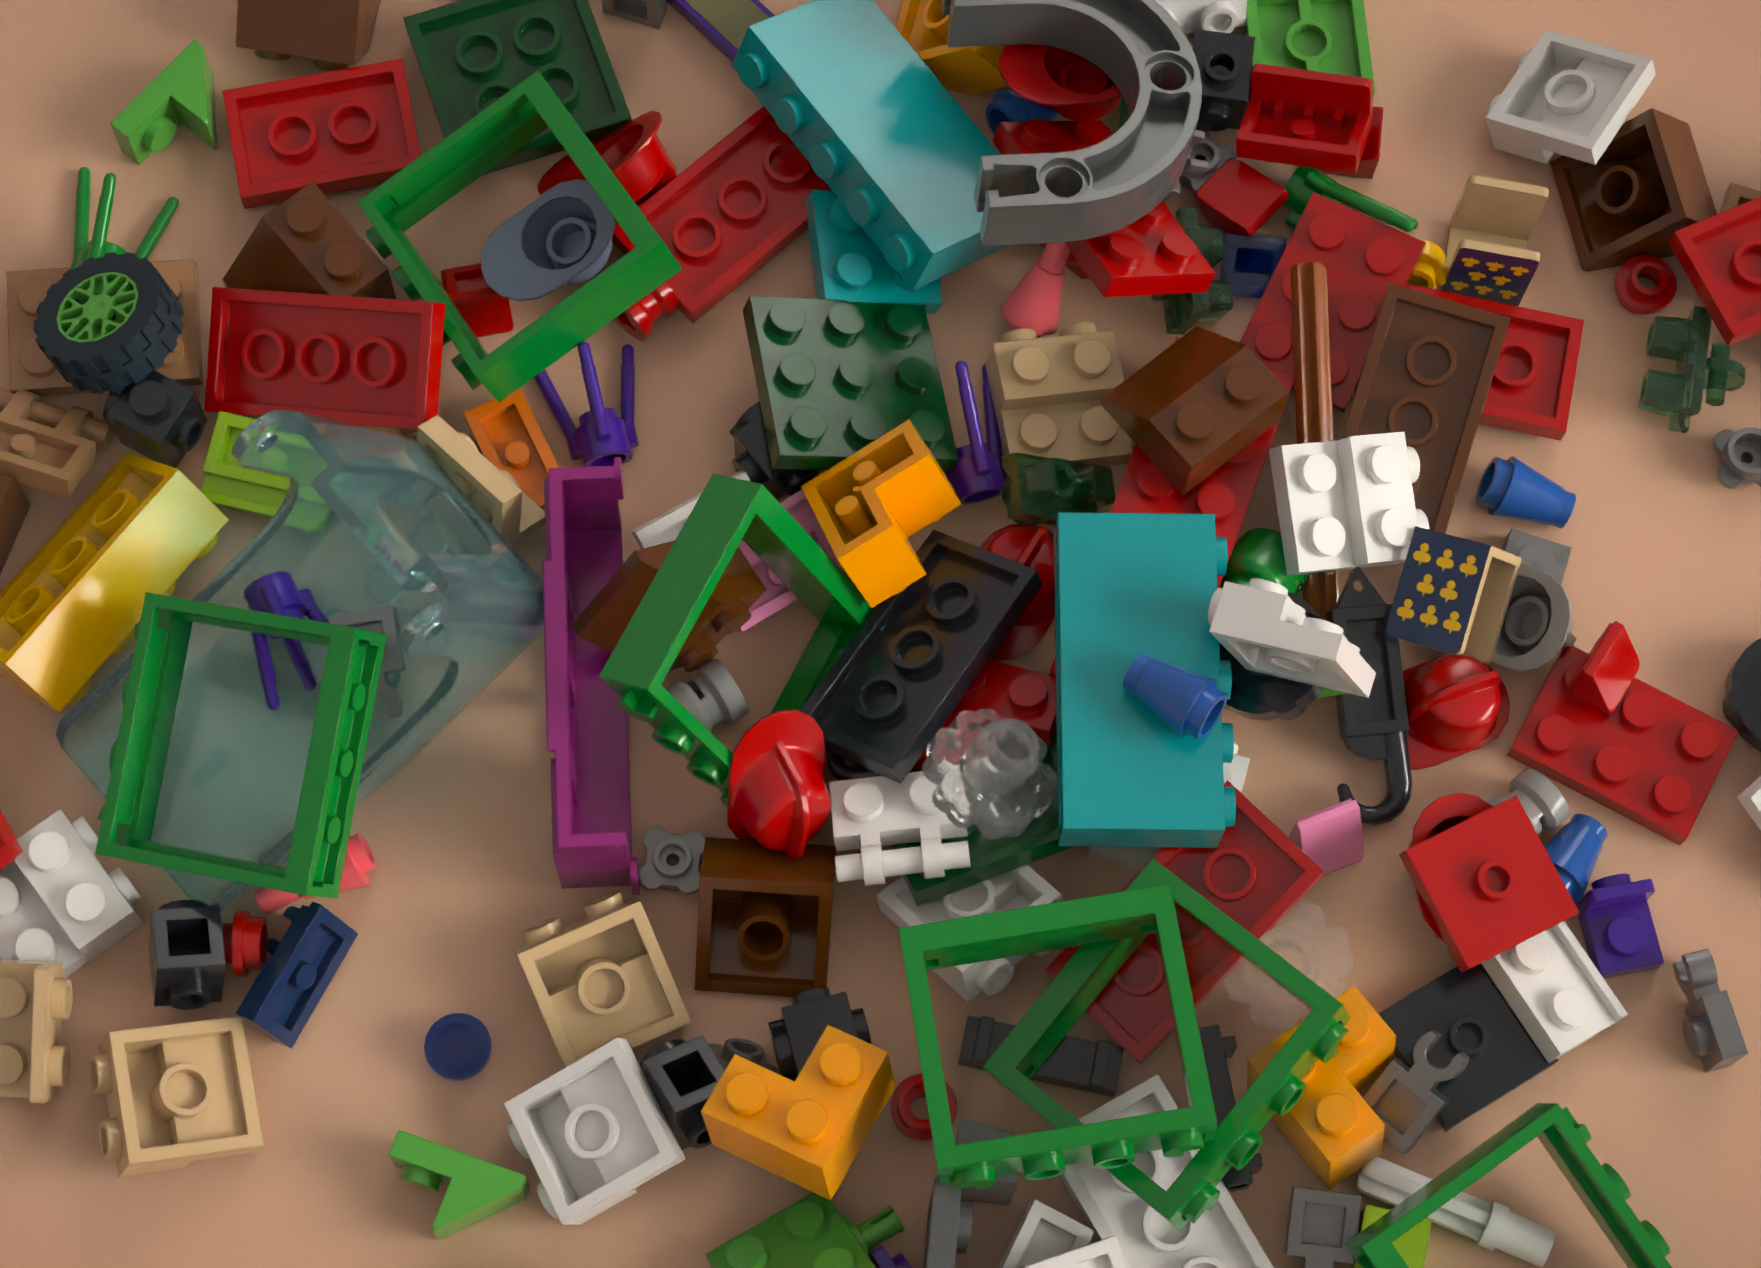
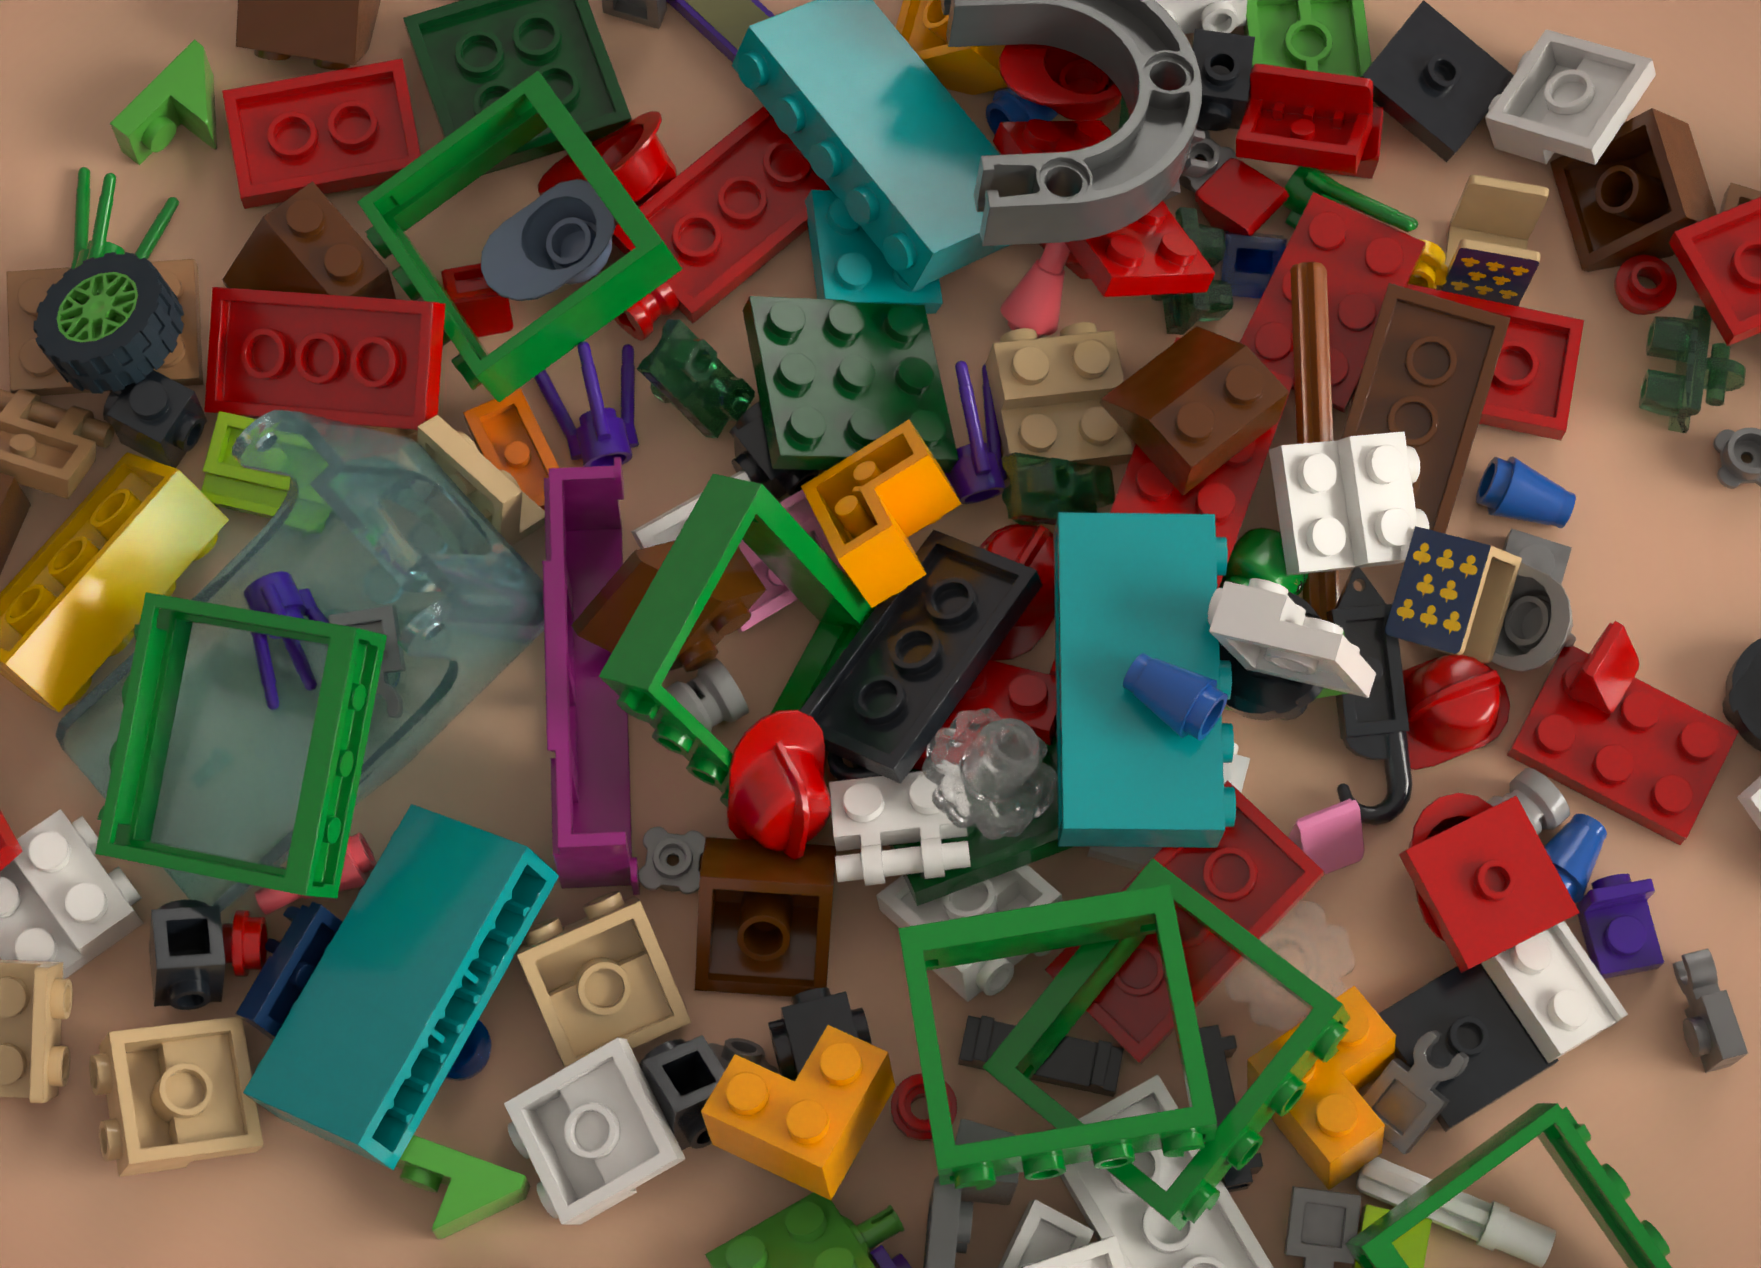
none -> teal brick [243,804,559,1170]
none -> clear green hips [637,319,755,438]
none -> black plate [1361,0,1514,162]

